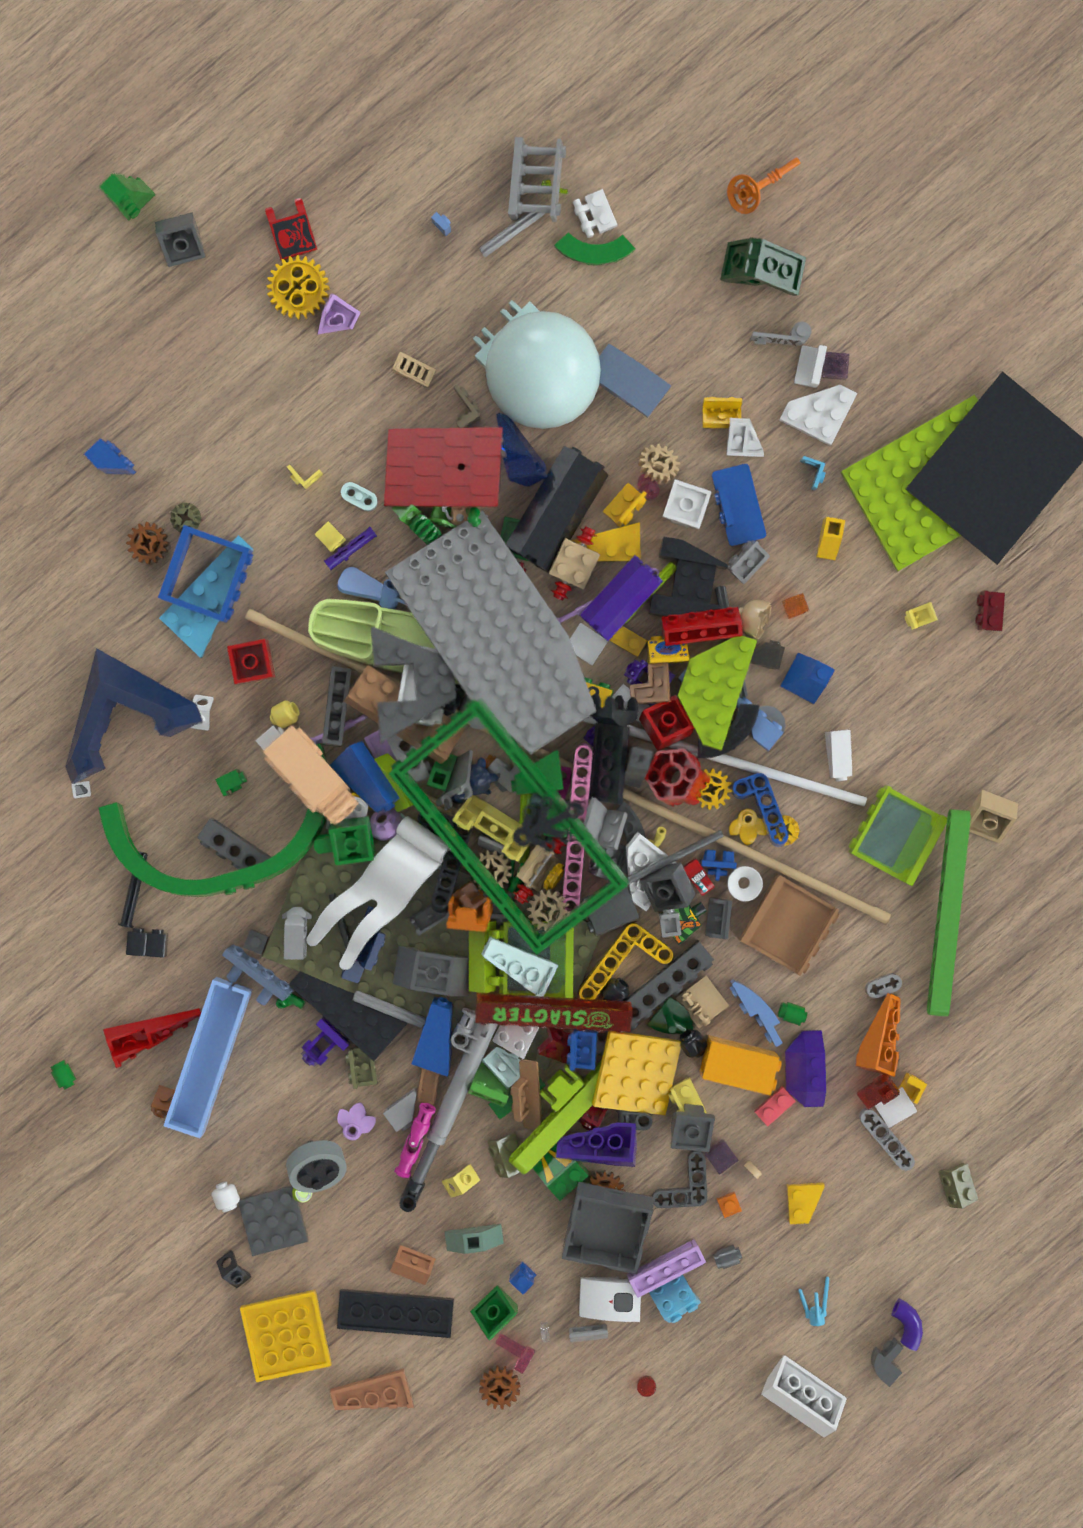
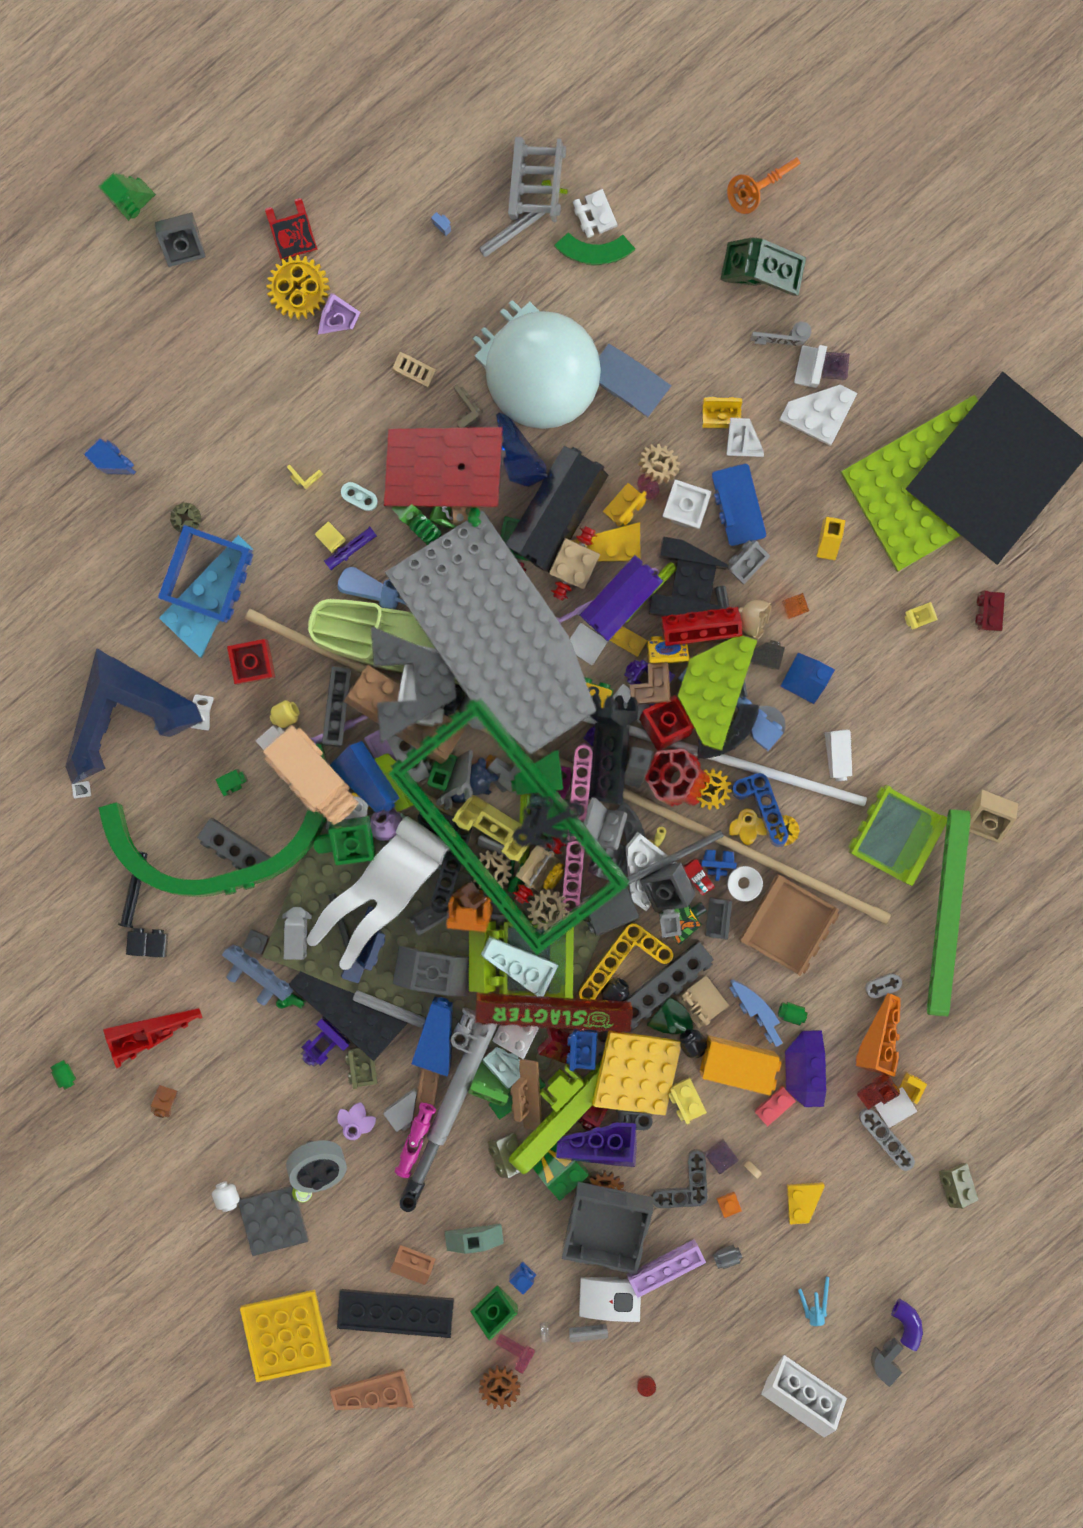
dark orange gear [126,522,170,565] -> none
light blue piece [164,977,253,1138] -> none
black bracket [216,1250,251,1289] -> none
light yellow bracket [442,1164,480,1198] -> none
medium azure bracket [649,1275,701,1323] -> none
dark grey panel [670,1104,715,1152] -> none
medium azure bracket [800,456,826,491] -> none

